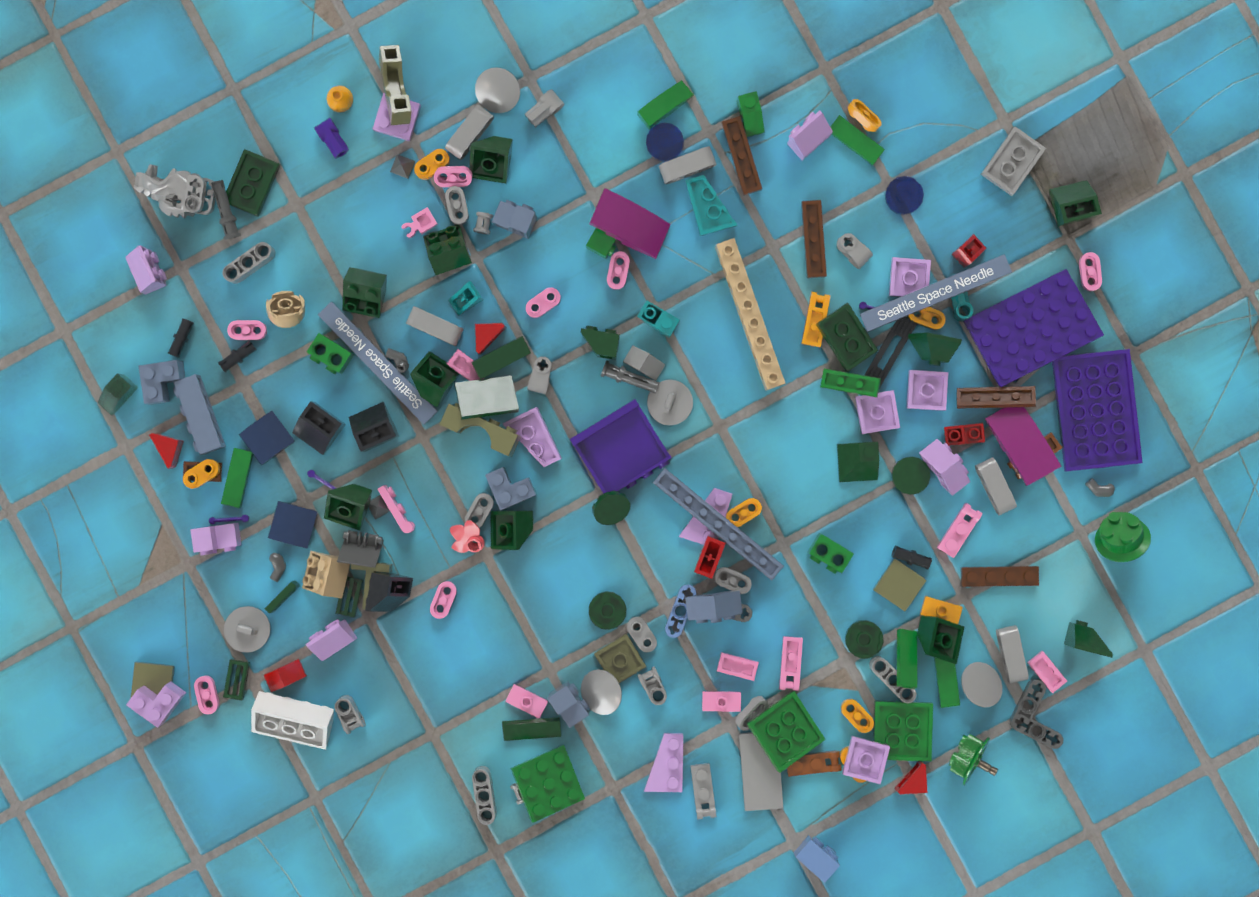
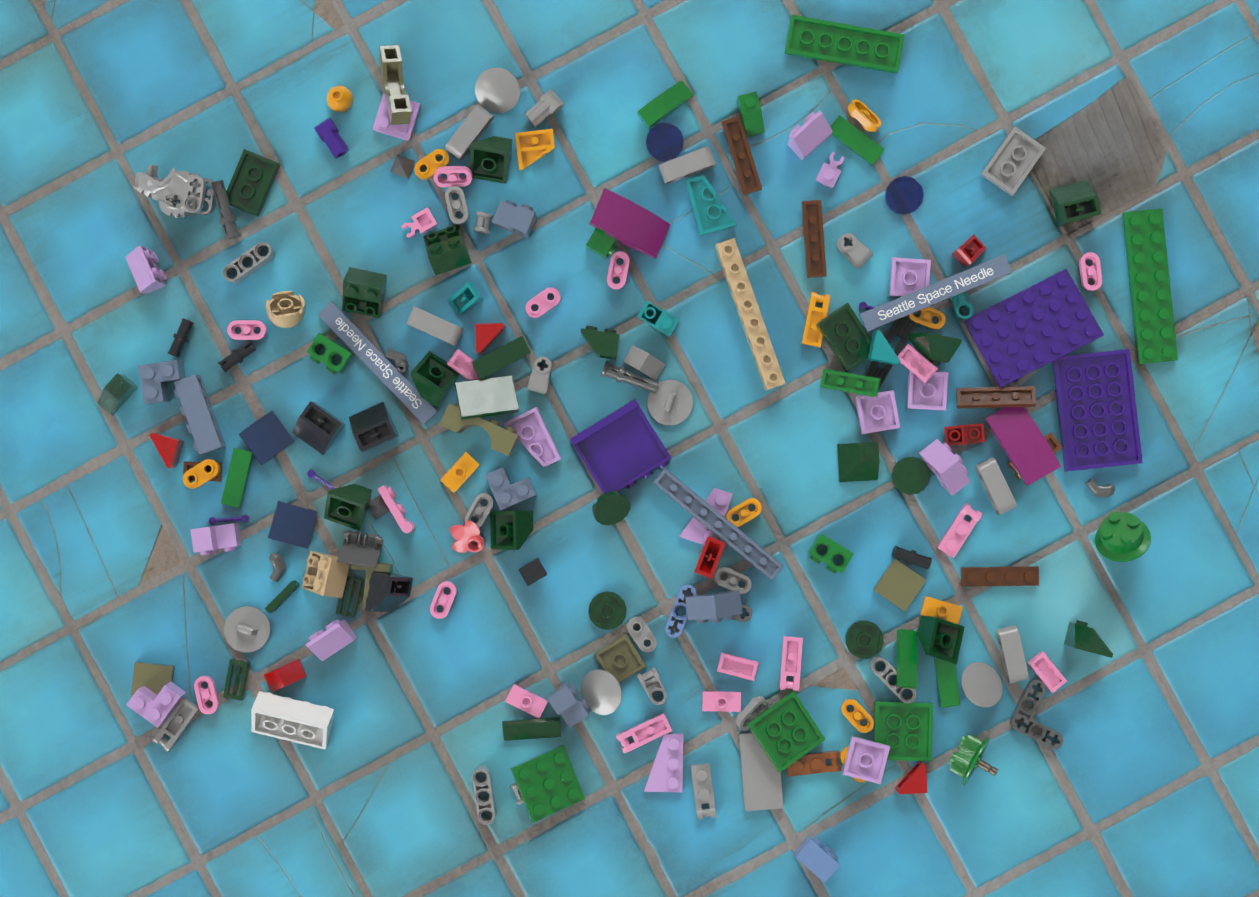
light grey piece [334,695,366,734] -> none
none -> light grey plate [153,697,199,752]
none -> light orange plate [440,452,480,493]
none -> light orange wing [515,129,555,170]
none -> black panel [518,557,547,586]
none -> bright pink plate [616,712,672,753]
none -> green plate [784,15,905,74]
none -> lavender plate [815,152,844,189]
none -> teal slope [867,330,901,365]
none -> bright pink plate [897,344,938,384]
none -> green plate [1122,208,1178,364]

